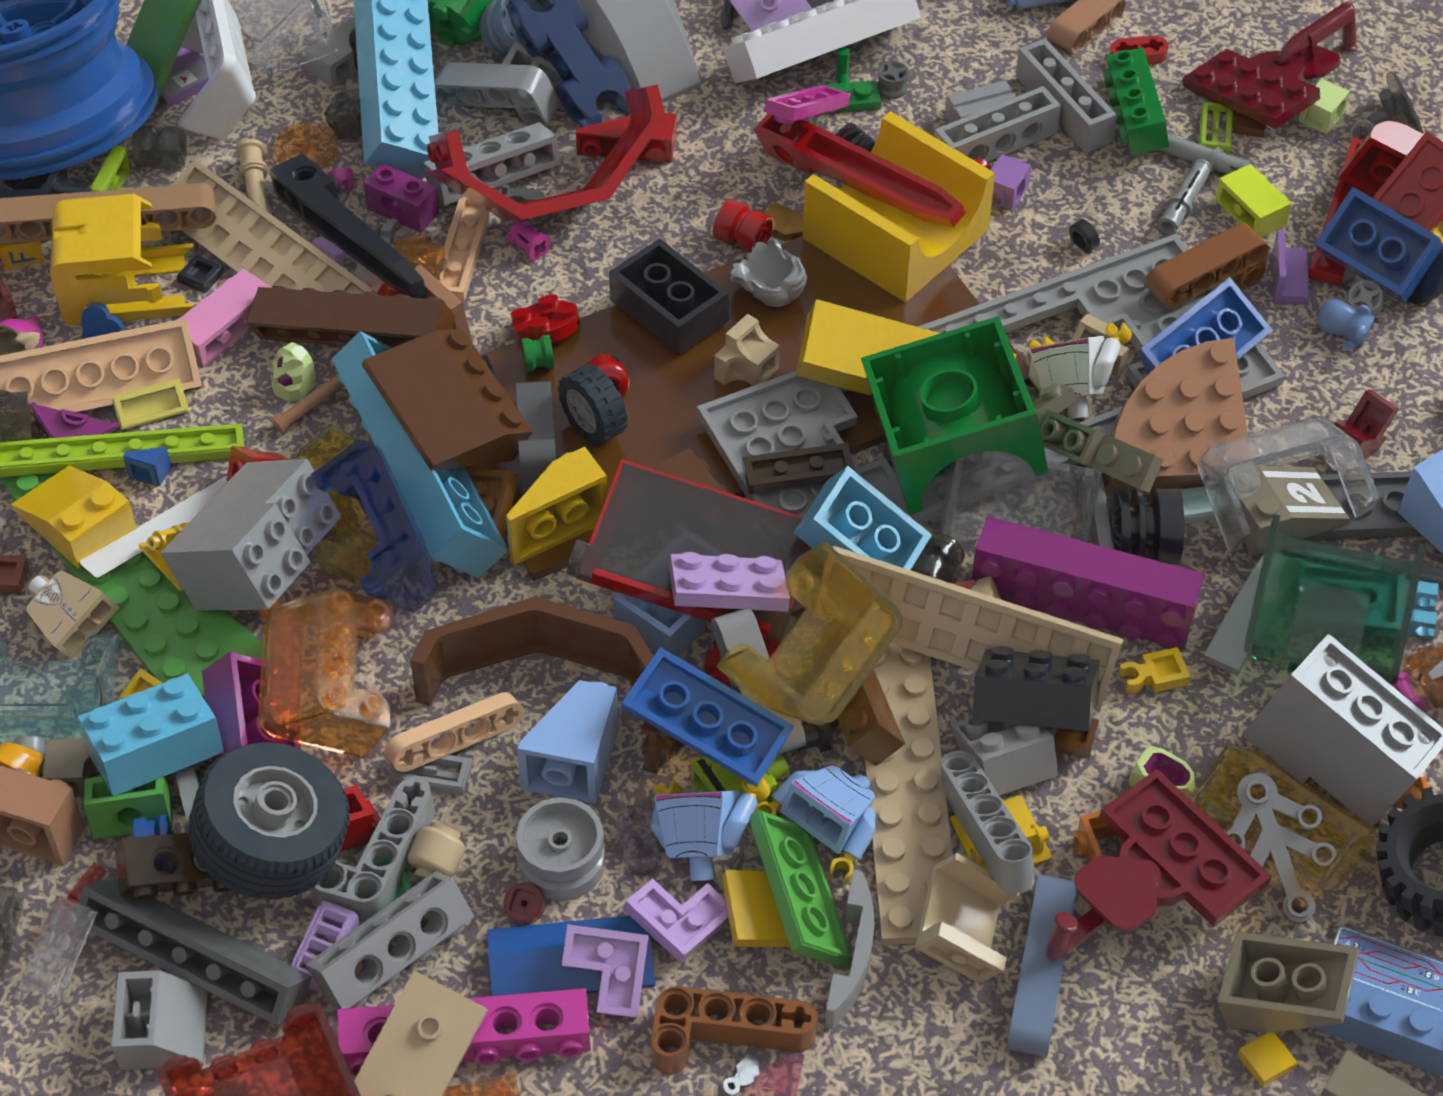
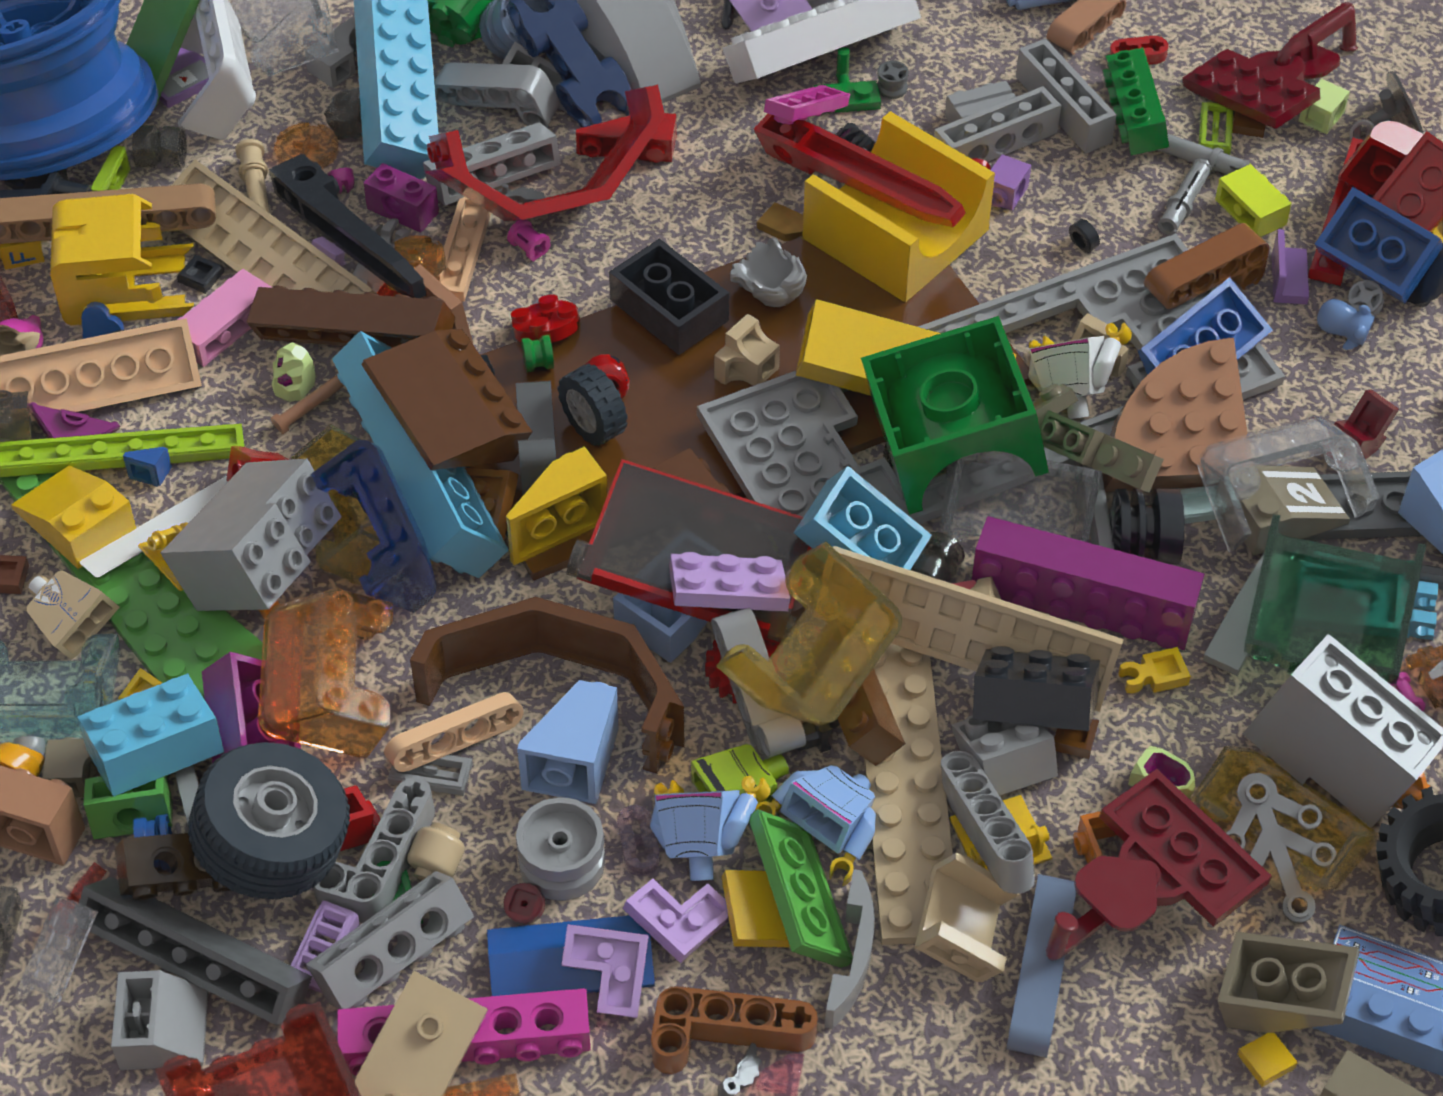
light yellow tile [111,378,189,430] -> none
blue slope [620,647,794,787] -> none
red wheel [713,199,774,253] -> none
dark brown plate [742,443,856,494] -> none

